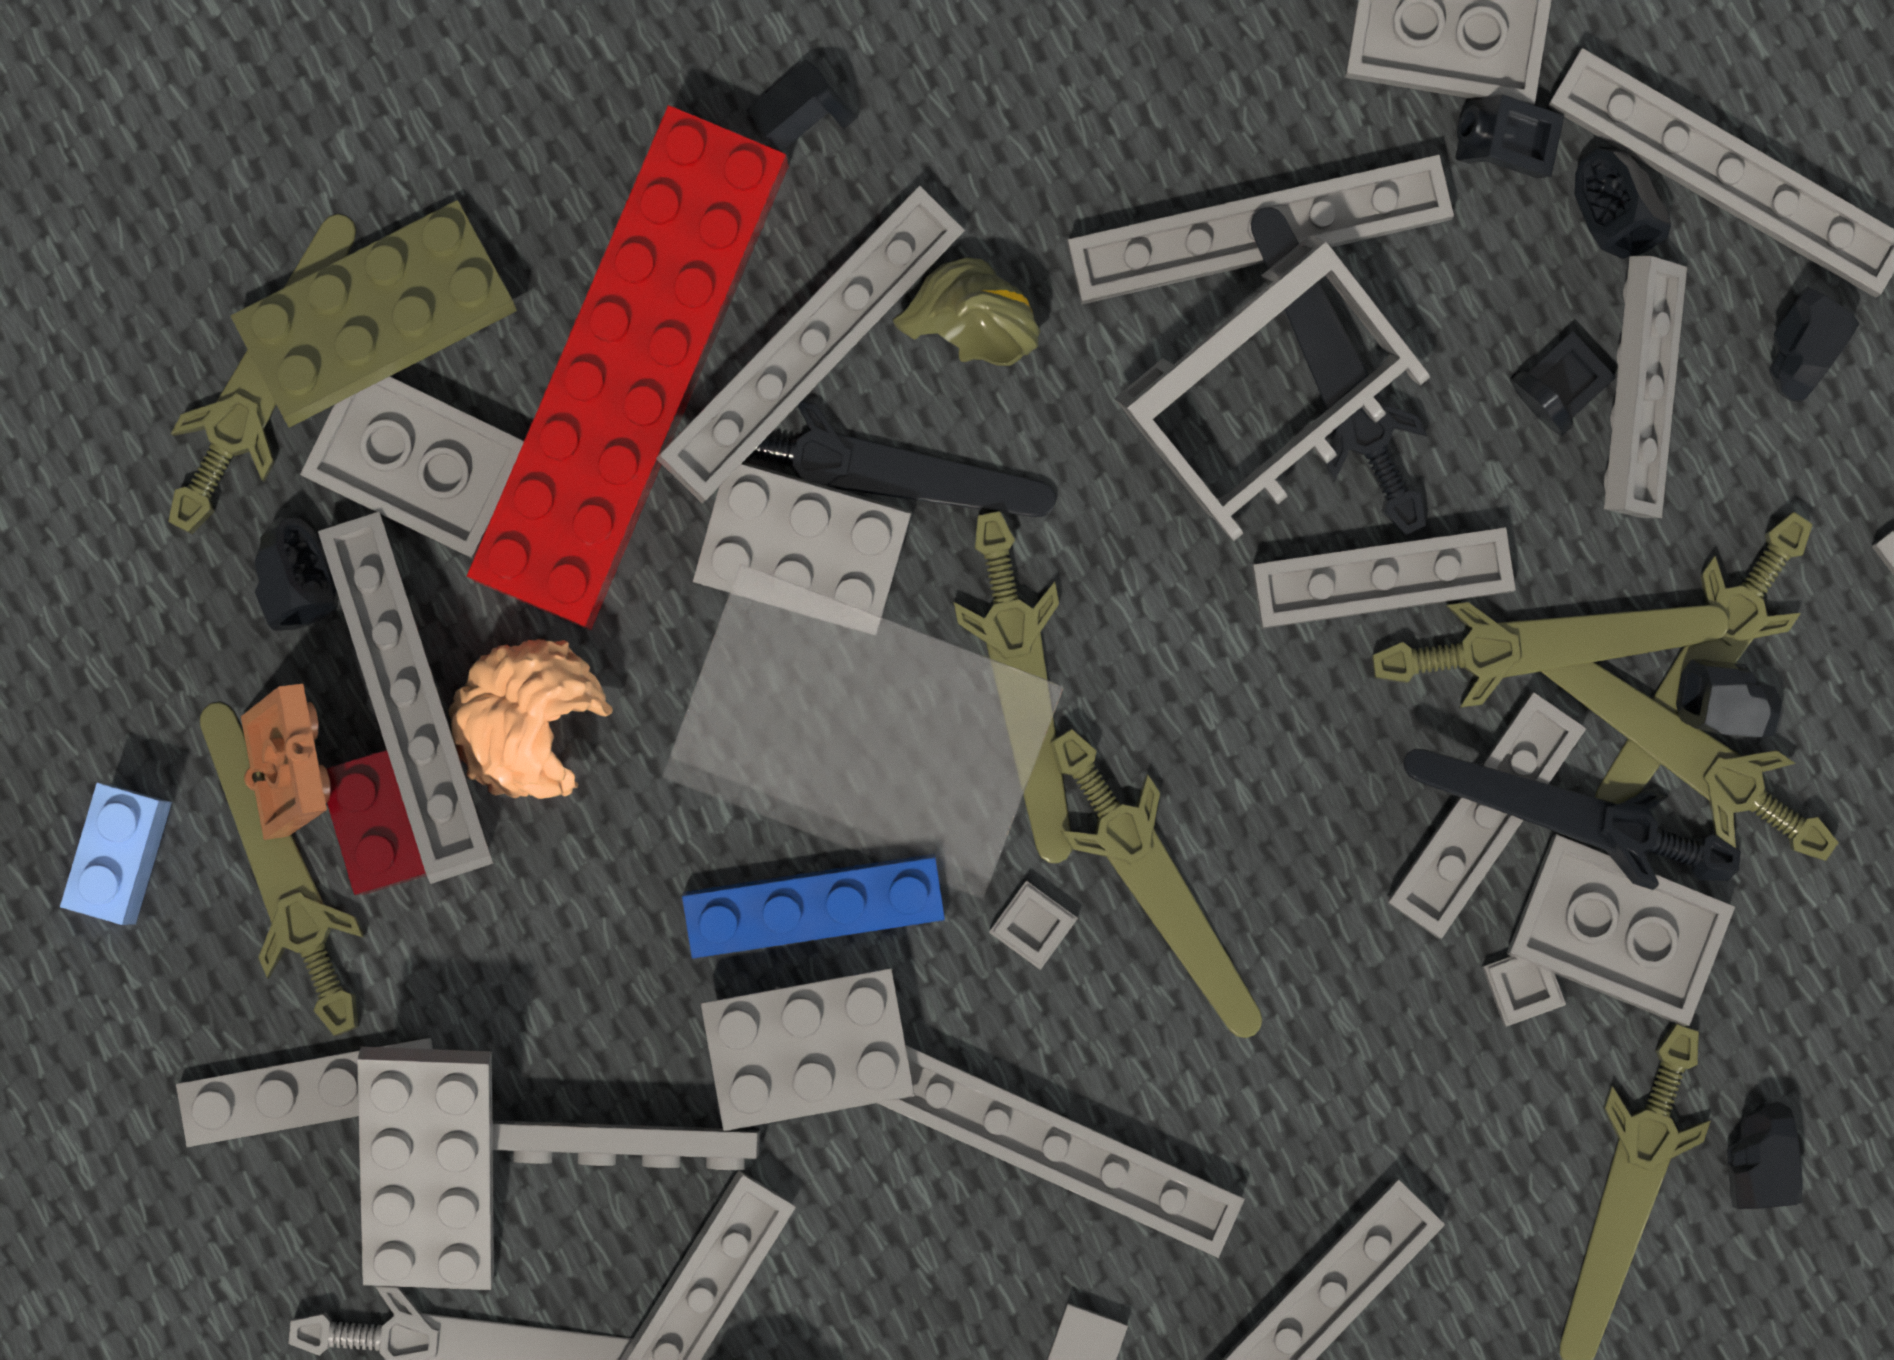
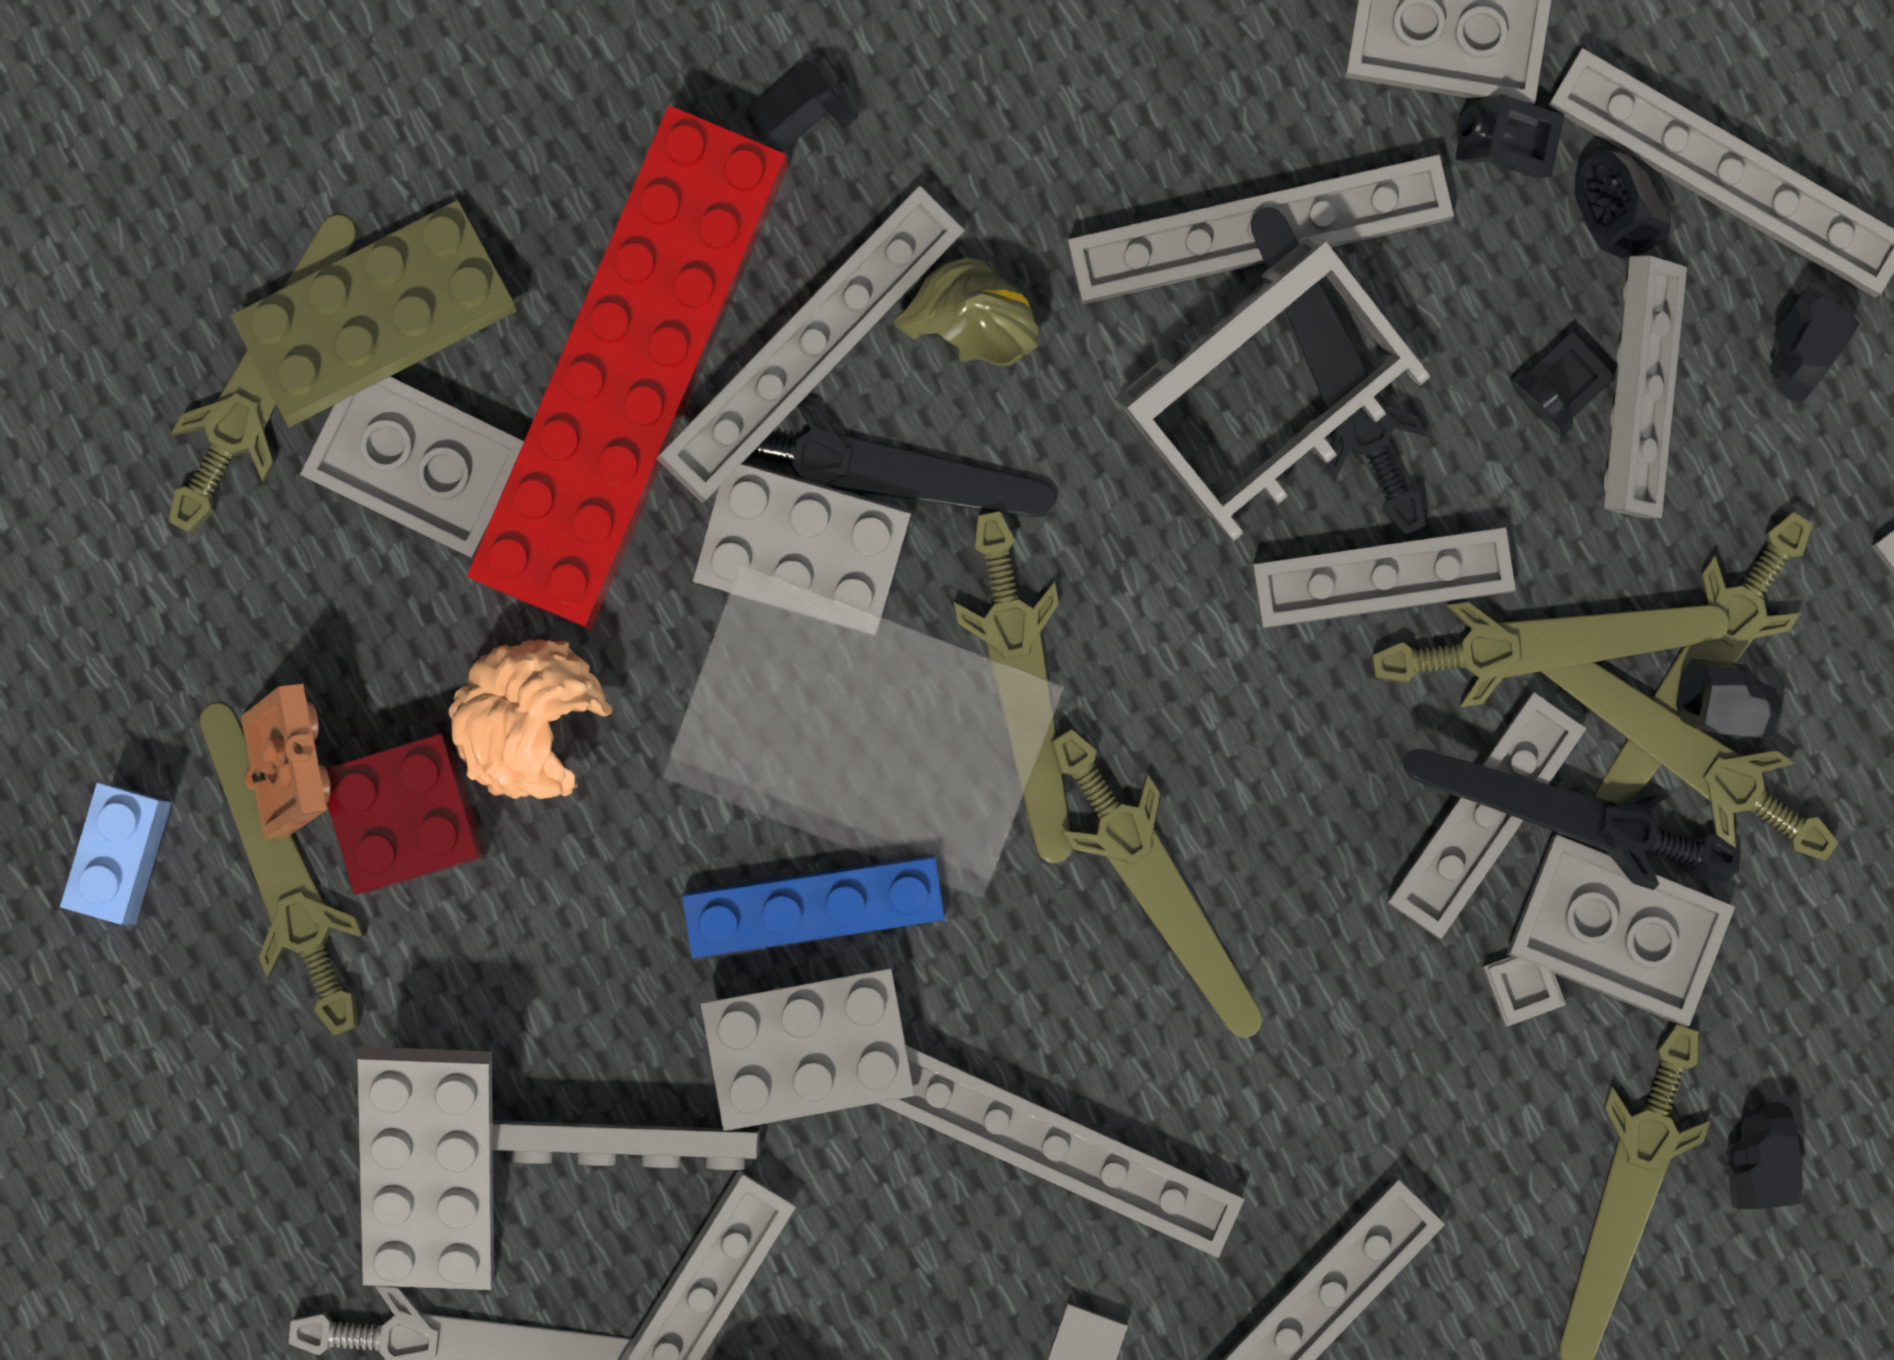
light grey plate [176,1038,433,1147] -> none
black rock [254,516,338,631] -> none
light grey plate [318,512,493,884] -> none
light grey tile [989,881,1078,970] -> none

